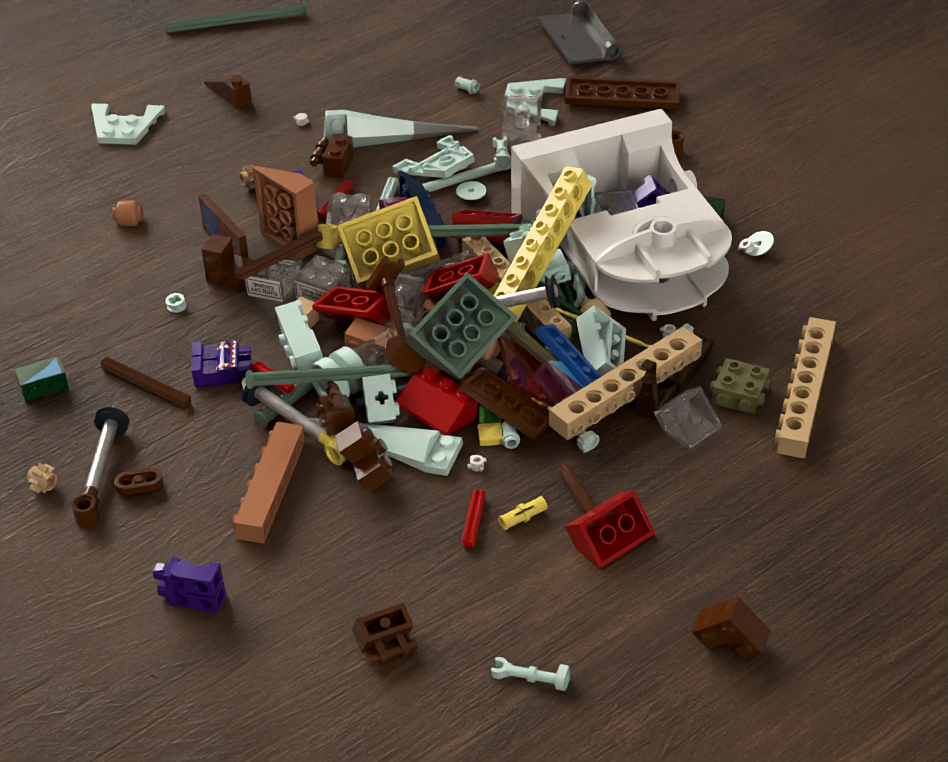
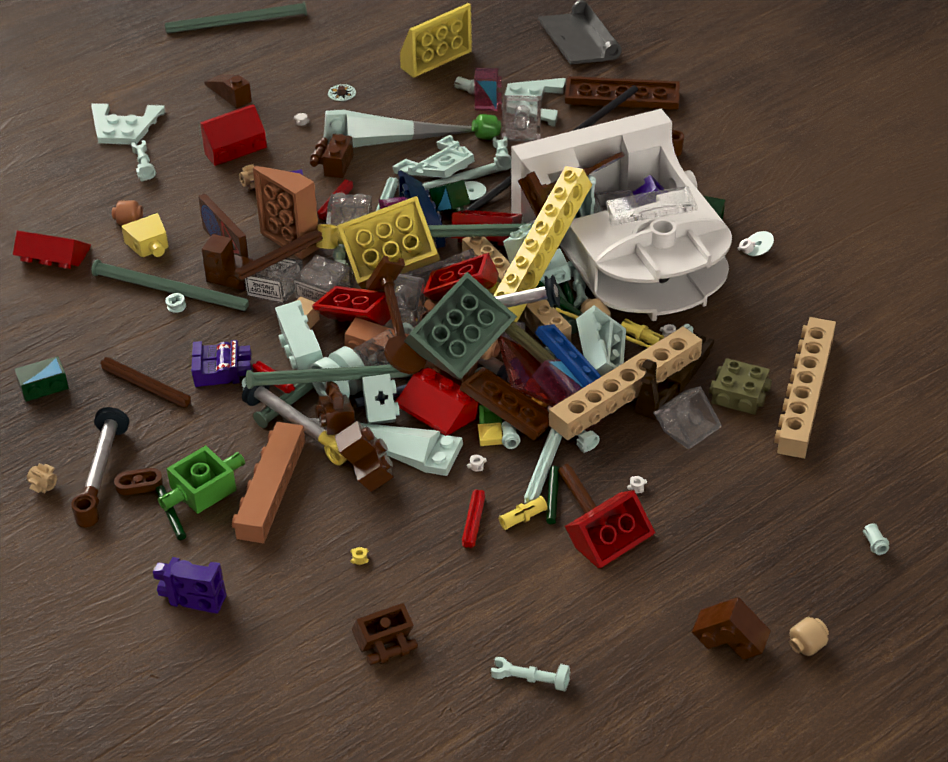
none -> red slope [13,230,91,269]
none -> sand green axle [91,259,249,311]
none -> light yellow torso [121,213,168,257]
none -> light aqua piece [131,140,156,181]
none -> dark green bar [156,485,186,541]
none -> bright green brick [158,446,245,514]
none -> red slope [200,104,267,166]
none -> piece [328,84,356,101]
none -> light yellow piece [351,547,369,565]
none -> light yellow slope [400,3,472,78]
none -> dark green brick [429,180,470,214]
none -> black piece [465,85,638,211]
none -> bright green head [472,114,501,140]
none -> clear pink brick [474,68,502,111]
none -> reddish brown piece [518,152,625,218]
none -> light aqua axle [524,427,562,504]
none -> dark green bar [546,466,559,525]
none -> clear windscreen [606,186,698,226]
none -> light yellow pin [621,318,665,345]
none -> white piece [627,476,647,493]
none -> tan head [789,617,829,656]
none -> light aqua pin [863,523,889,555]

